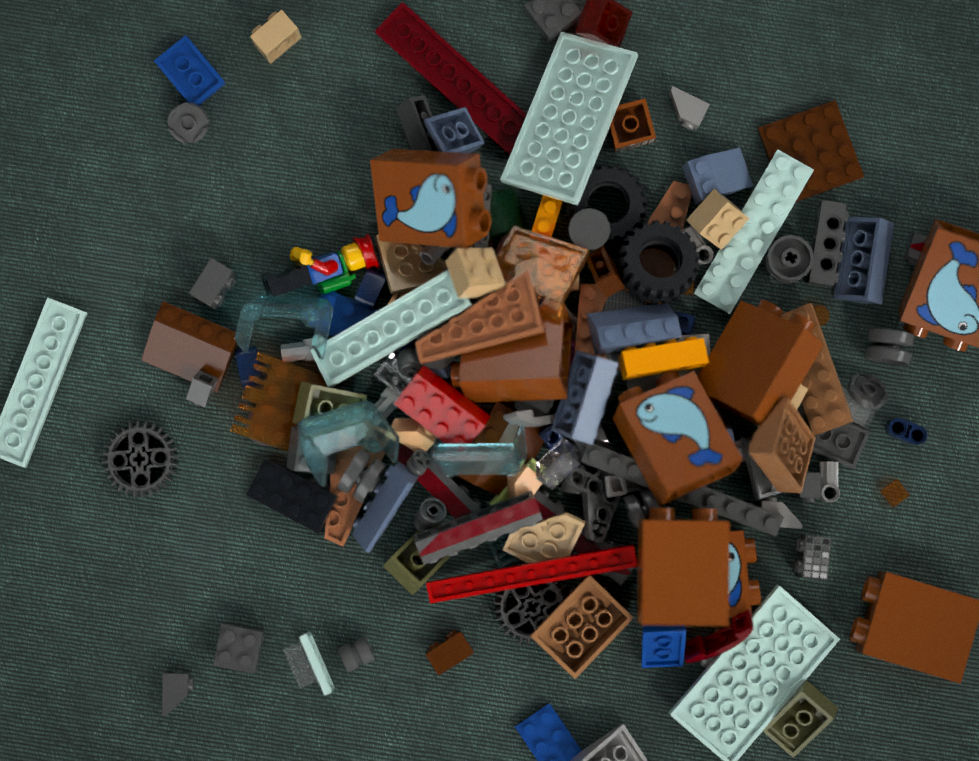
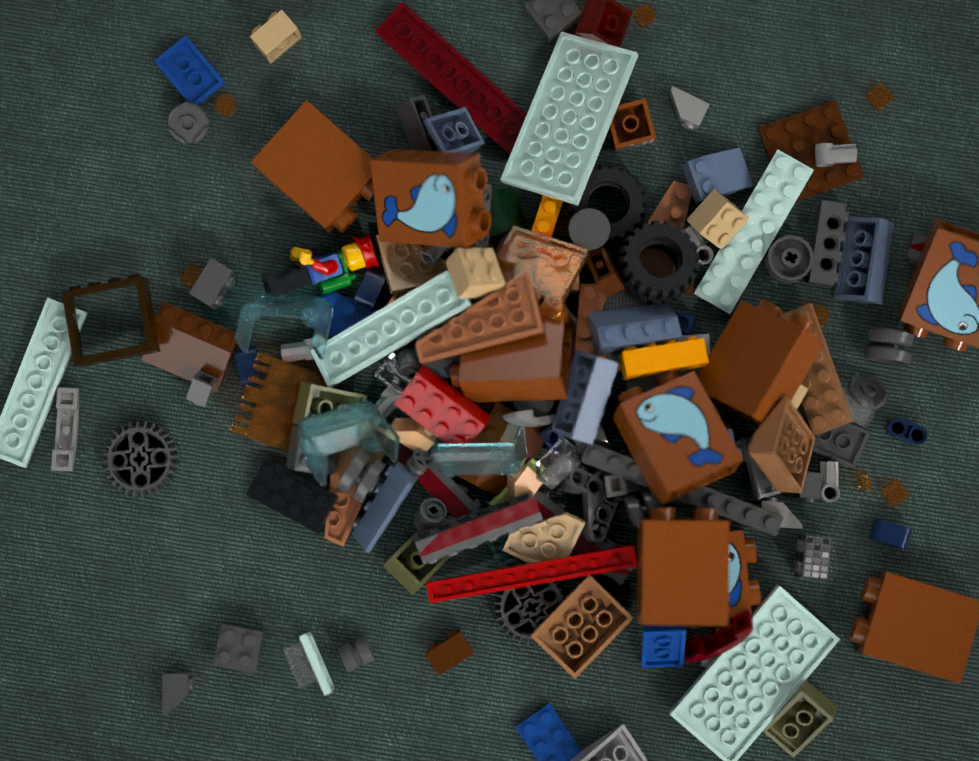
none -> light grey slope [51,388,79,472]
none -> dark brown window [62,274,160,367]
none -> clear orange tile [180,263,203,288]
none -> clear orange tile [215,95,237,116]
none -> dark orange brick [251,100,374,234]
none -> clear orange tile [635,5,656,27]
none -> light grey piece [814,143,857,167]
none -> clear orange tile [855,470,871,492]
none -> clear orange tile [865,83,895,112]
none -> dark blue beam [869,519,912,550]

